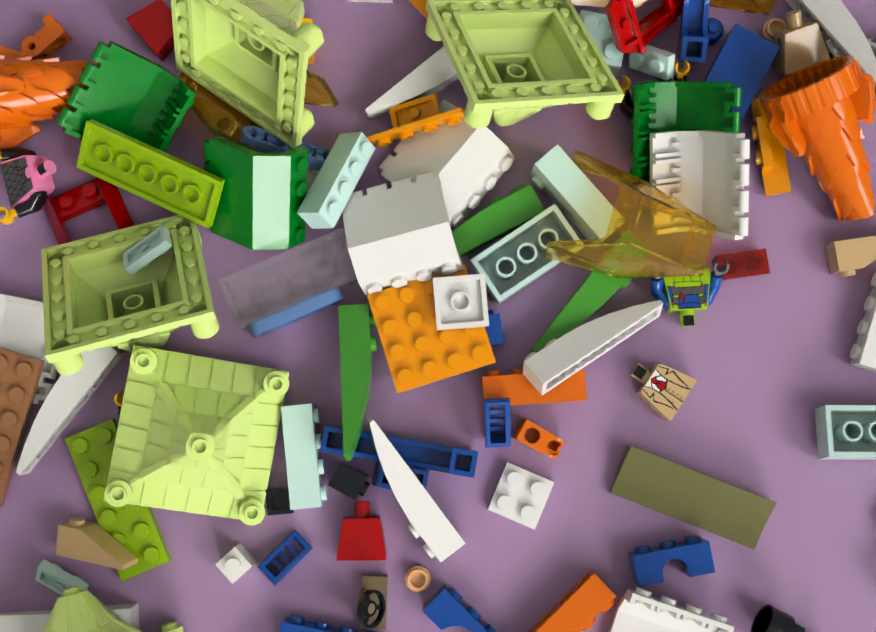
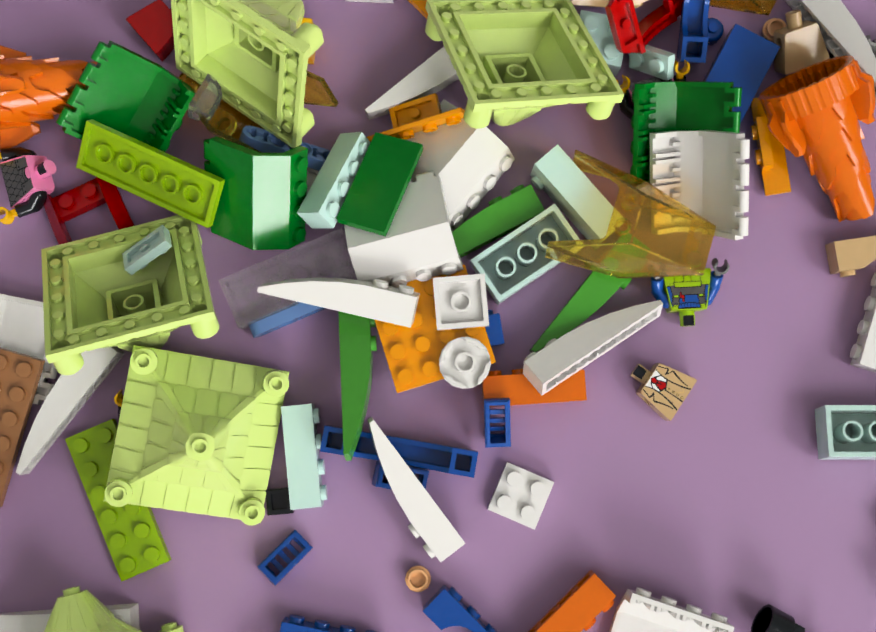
orange leg [21,13,73,60] -> none
light aqua plate [35,559,89,595] -> none
tan slope [56,517,138,570] -> none
white brick [215,543,257,584] -> none
black brick [328,461,370,500] -> none
red torso [337,501,387,561] -> none
piece [357,574,388,629] -> none
orange leg [512,418,565,460] -> none
olive arch [609,445,777,550] -> none
blue arch [628,535,715,587] -> none
clear red plate [714,248,770,281] -> none
none -> clear brick [188,74,222,121]
none -> white slope [257,277,420,328]
none -> green tile [336,132,423,236]
none -> white tile [439,336,491,389]

